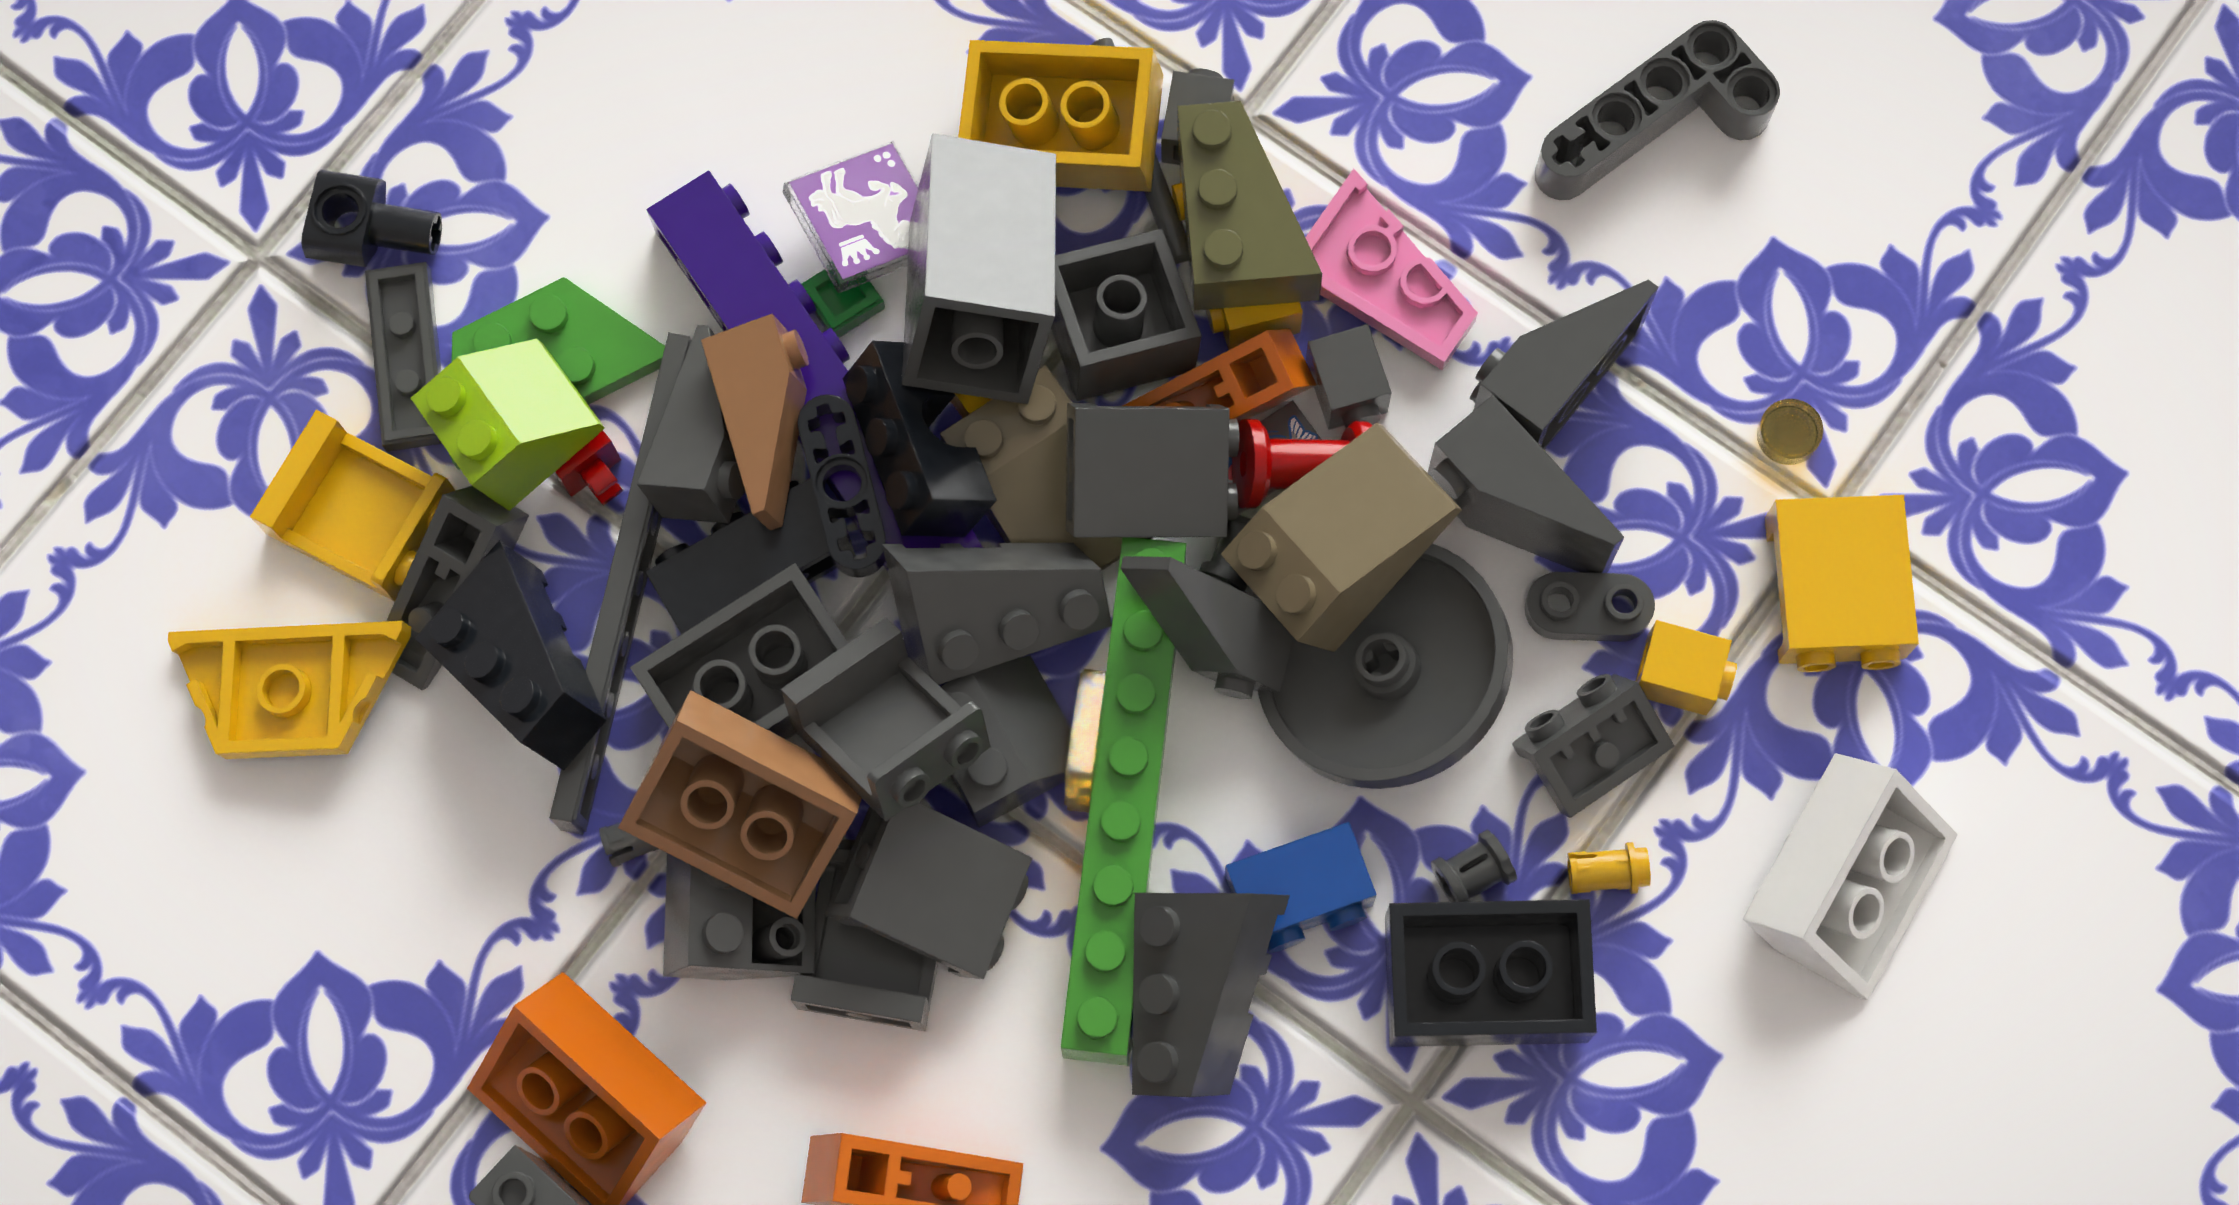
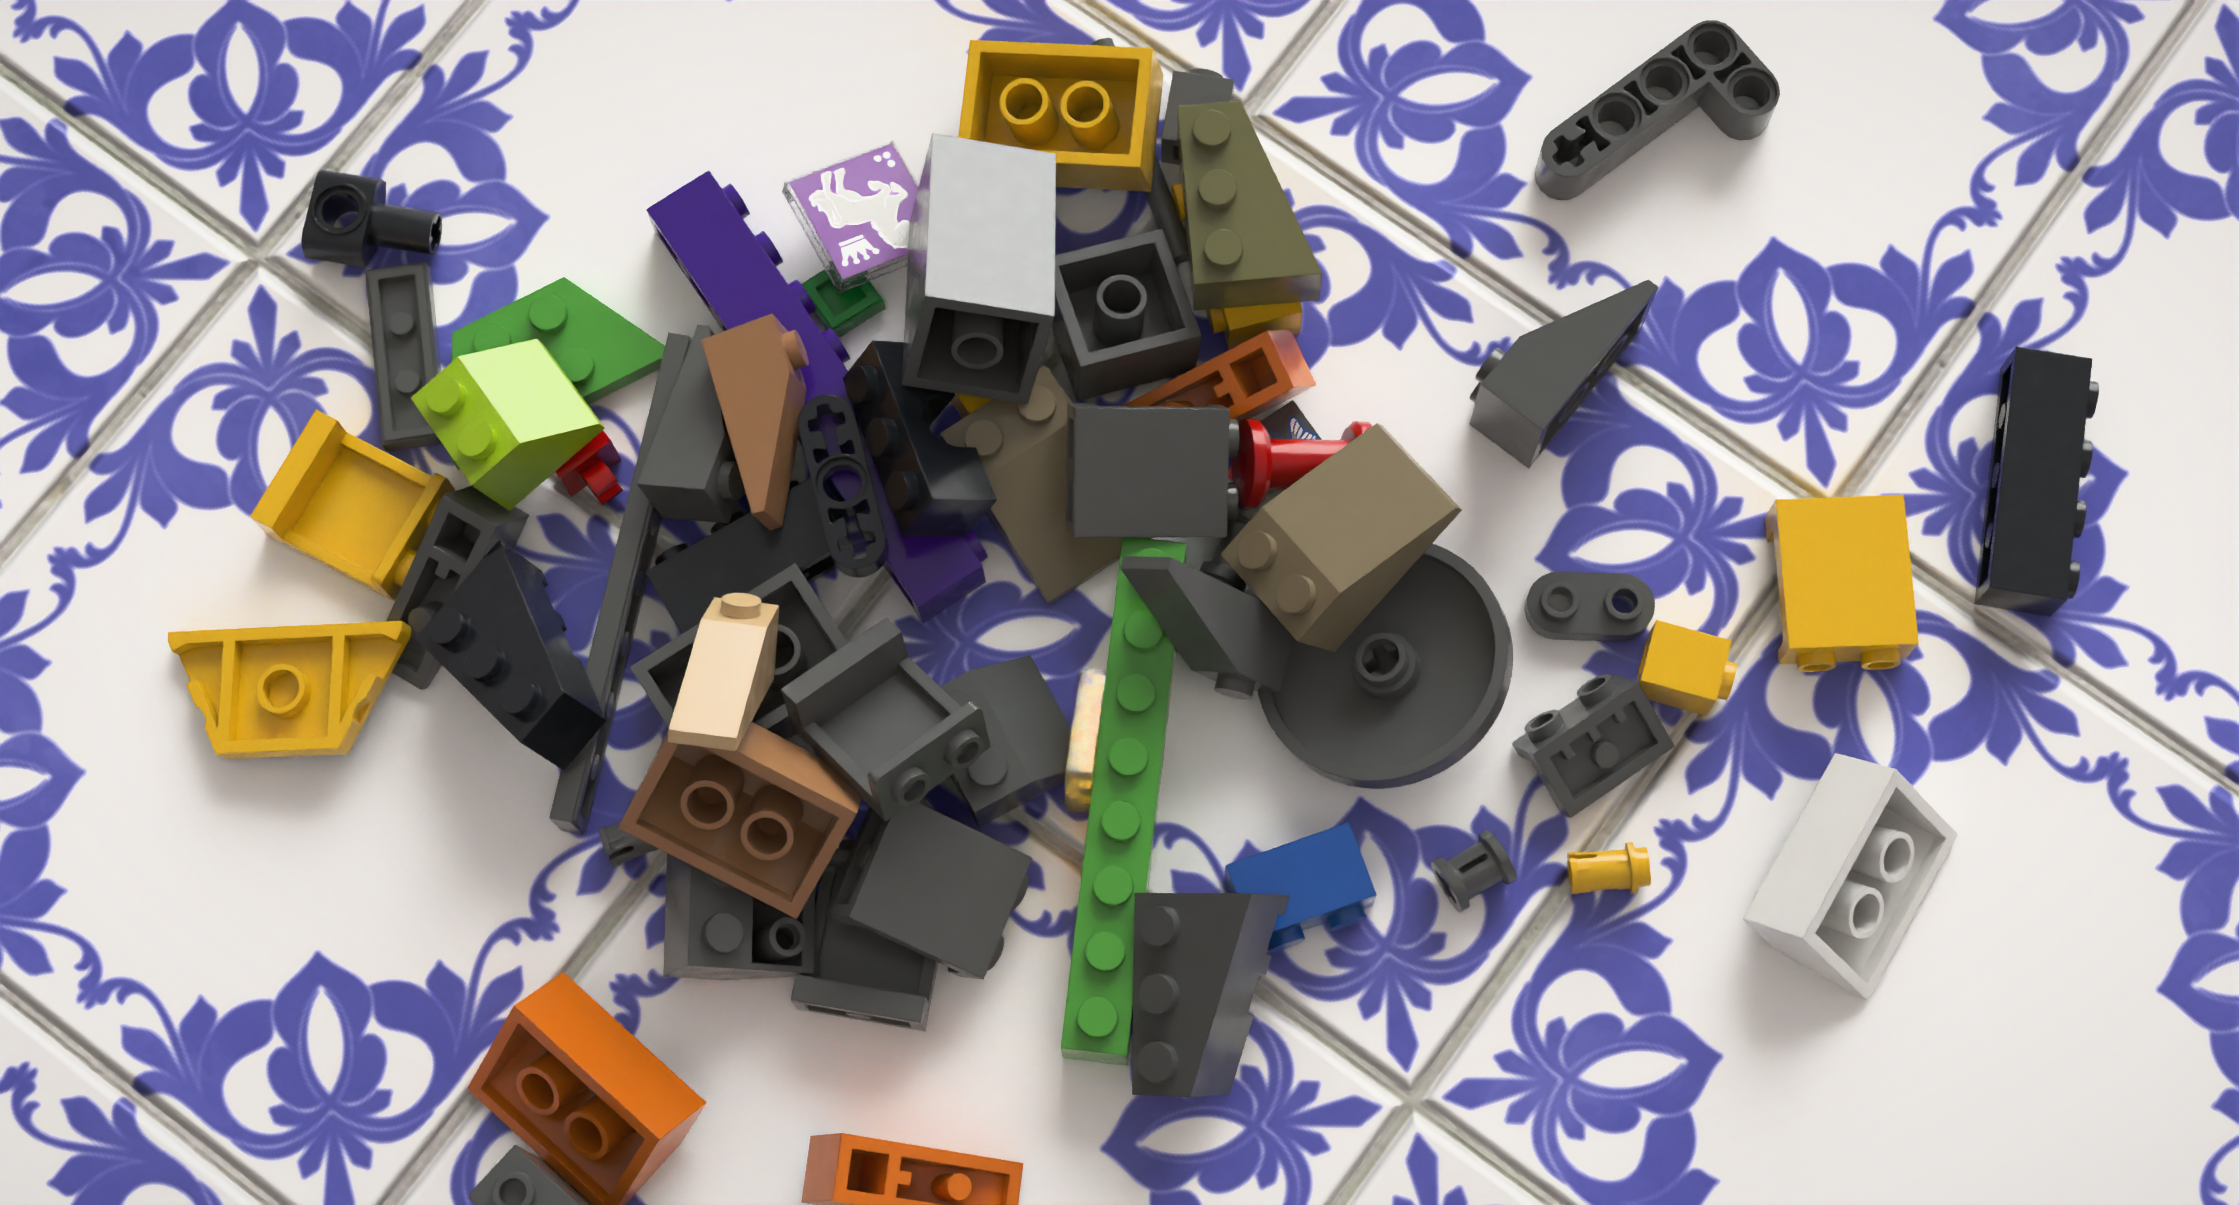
dark grey wedge [882,543,1112,685] -> none
bright pink wing [1305,168,1478,370] -> none
dark grey brick [1306,324,1392,430] -> none
black brick [1384,899,1597,1047] -> none
dark grey slope [1427,395,1624,573] -> none
clear yellow tile [1757,399,1823,465] -> none
none -> slope [668,593,779,751]
none -> black brick [1974,346,2099,617]

